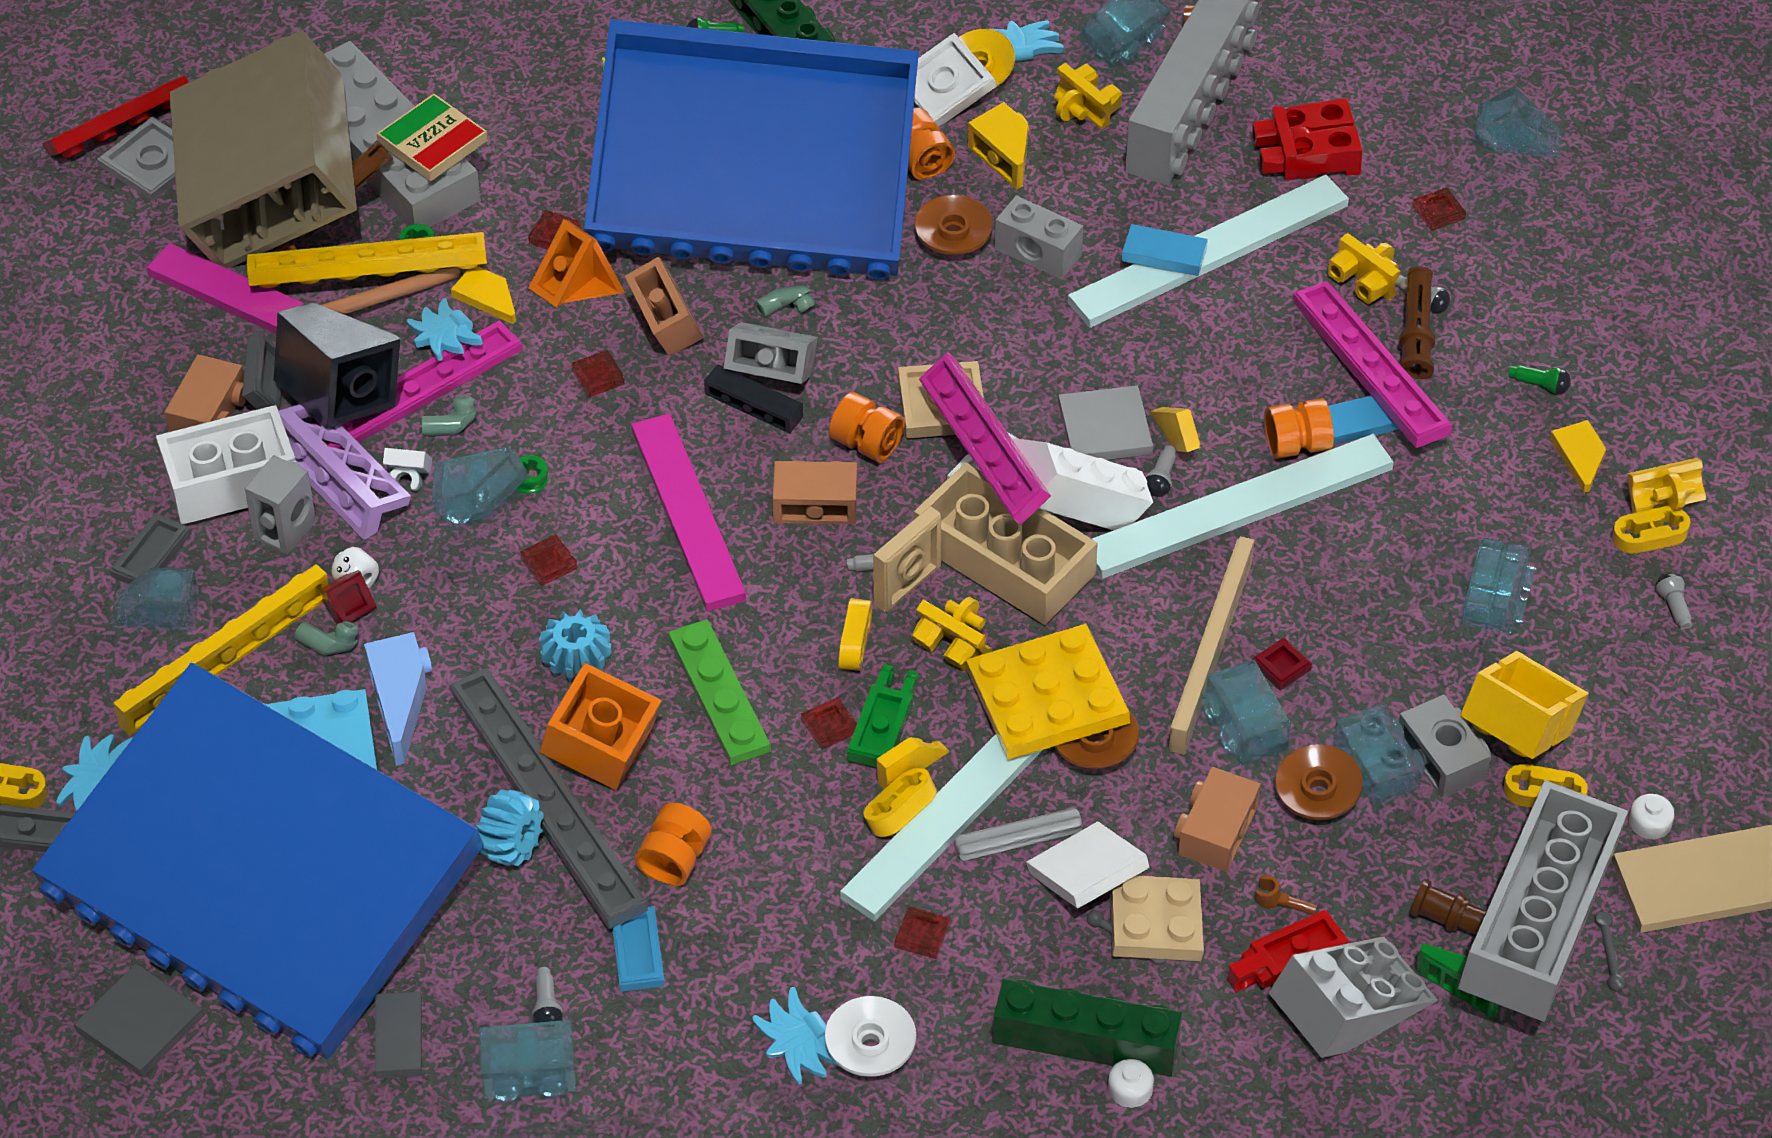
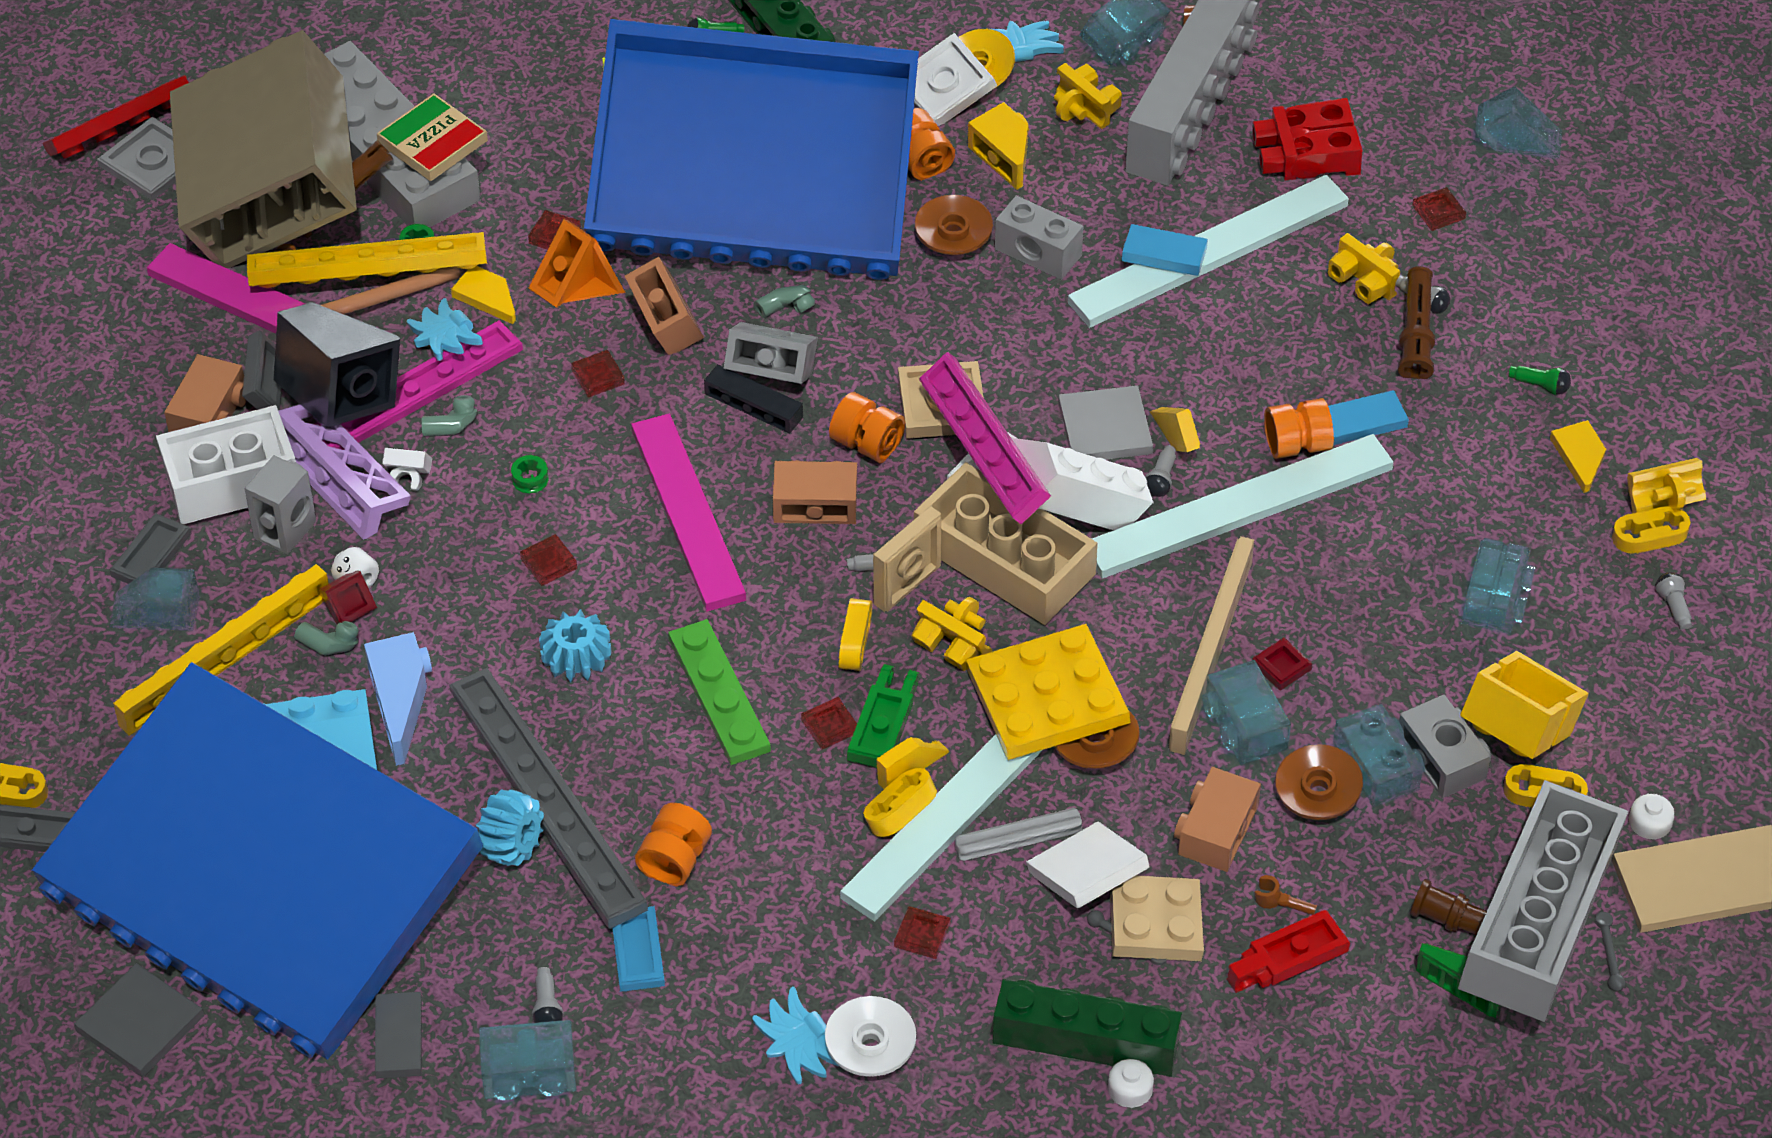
medium azure piece [56,734,133,811] -> none
clear light blue slope [432,446,527,523] -> none
orange brick [539,662,662,791] -> none
light grey slope [1269,937,1438,1058] -> none
dark pink tile [1293,280,1452,448] -> none

